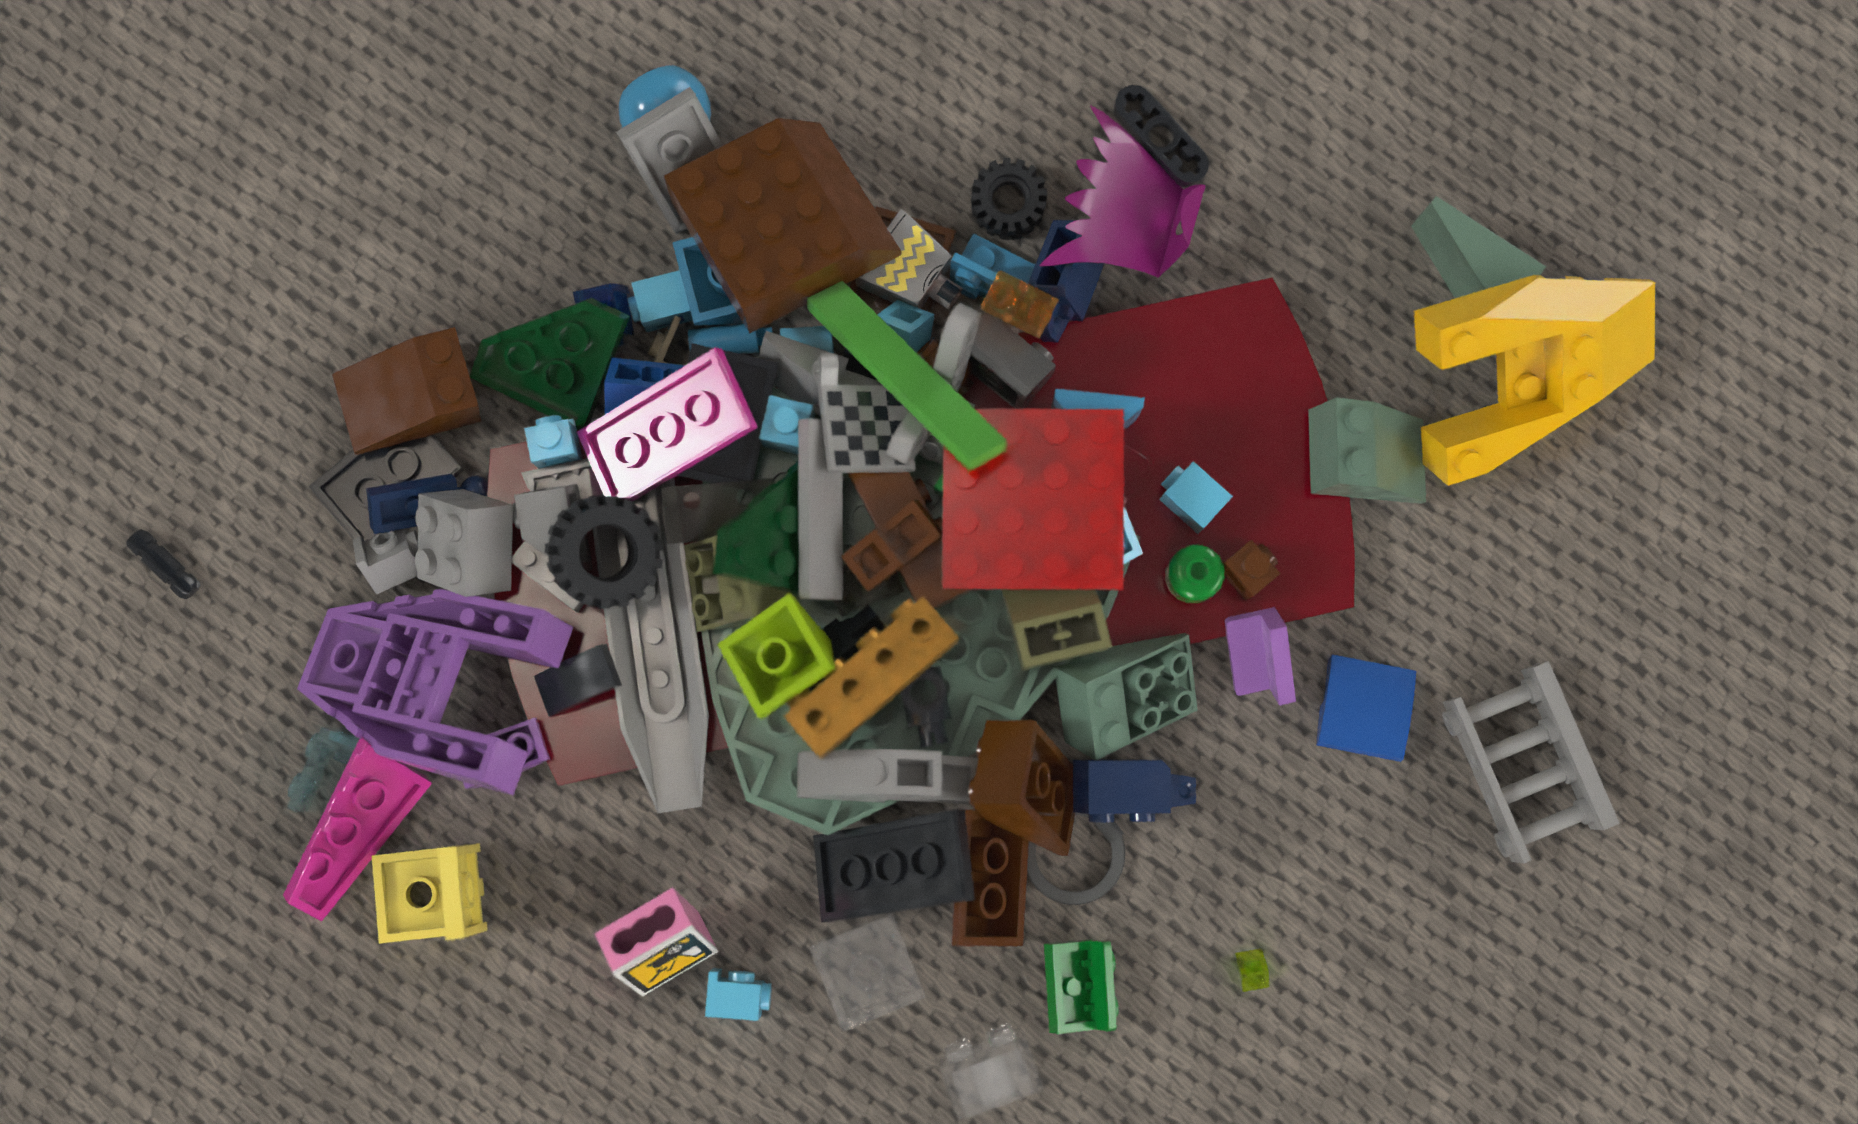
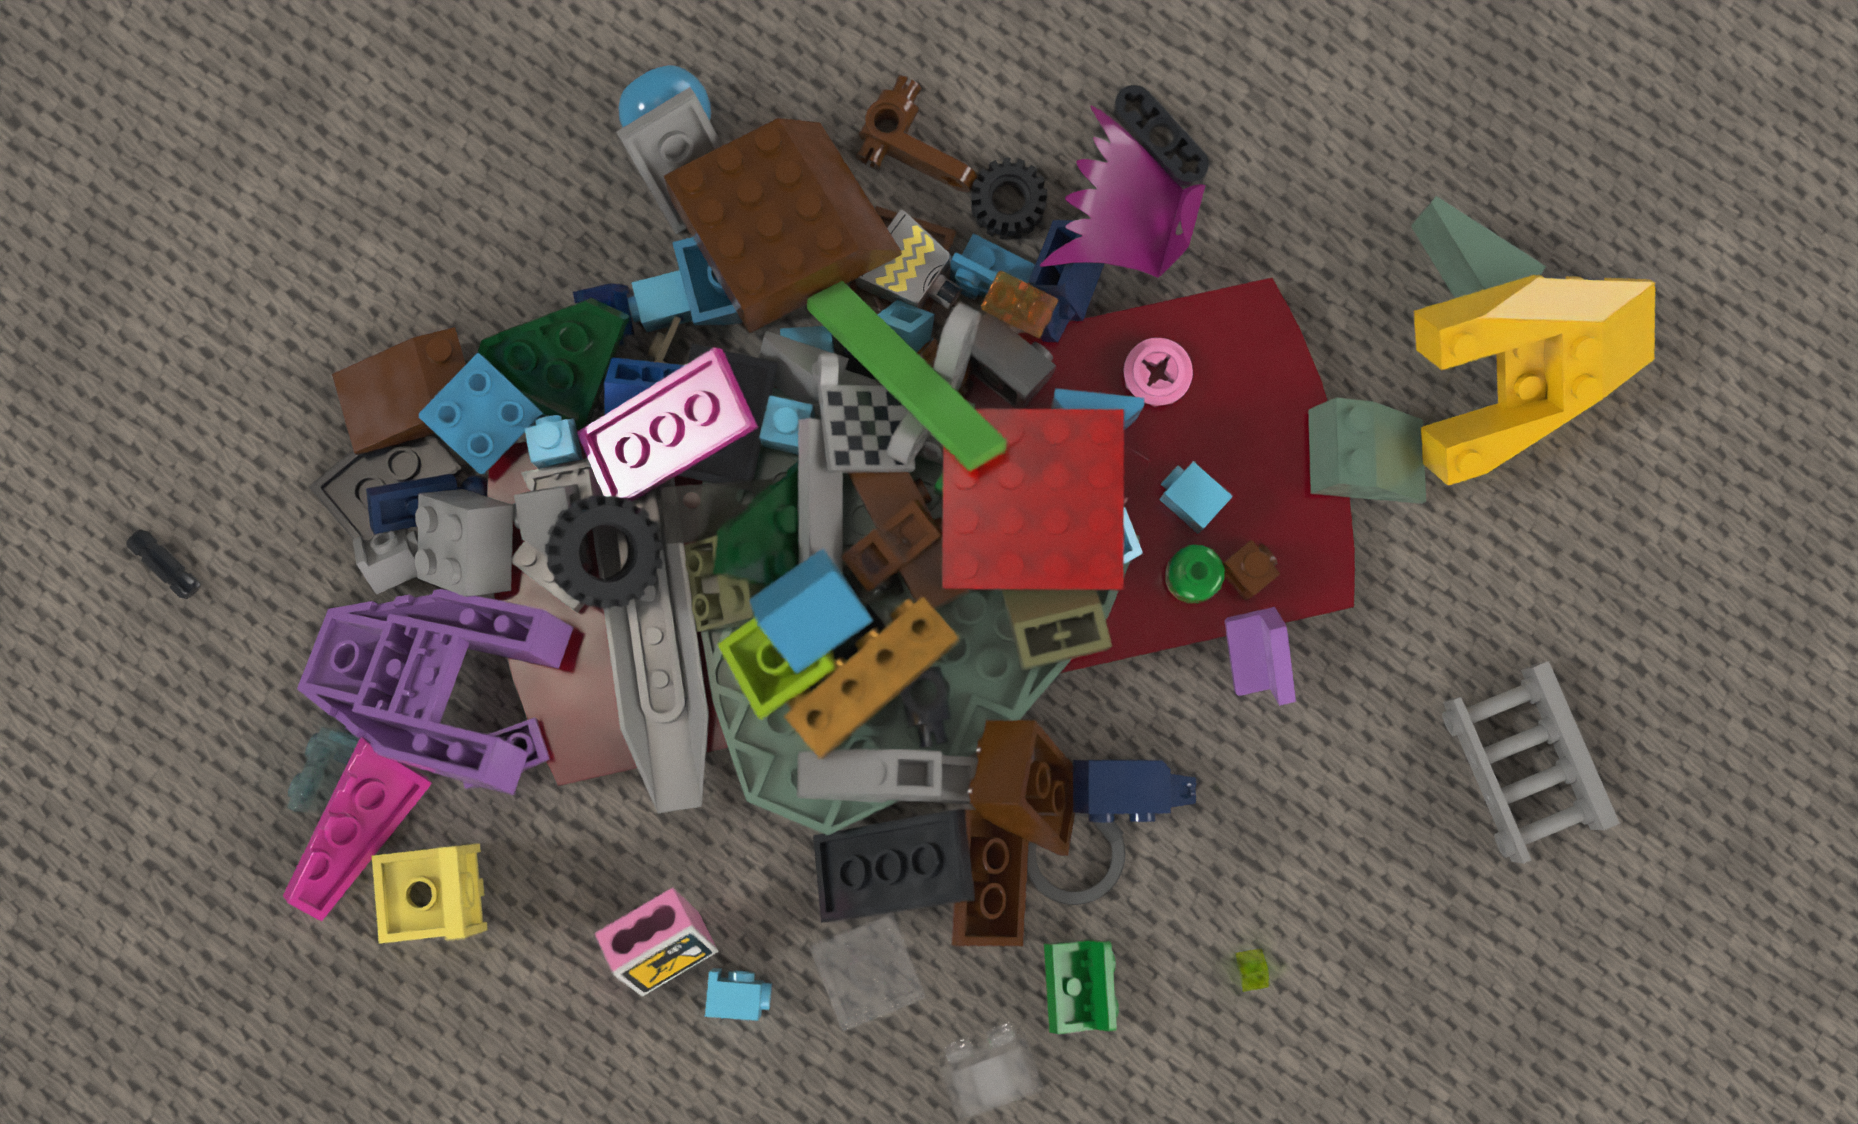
black slope [534,644,622,717] -> none
dark azure cylinder [688,323,773,354] -> none
sand green slope [1054,633,1198,761] -> none
blue slope [1316,654,1416,762] -> none
none -> dark azure bracket [419,353,546,474]
none -> dark azure slope [749,548,873,674]
none -> reddish brown piece [855,75,978,193]
none -> bright pink gear [1123,338,1193,407]

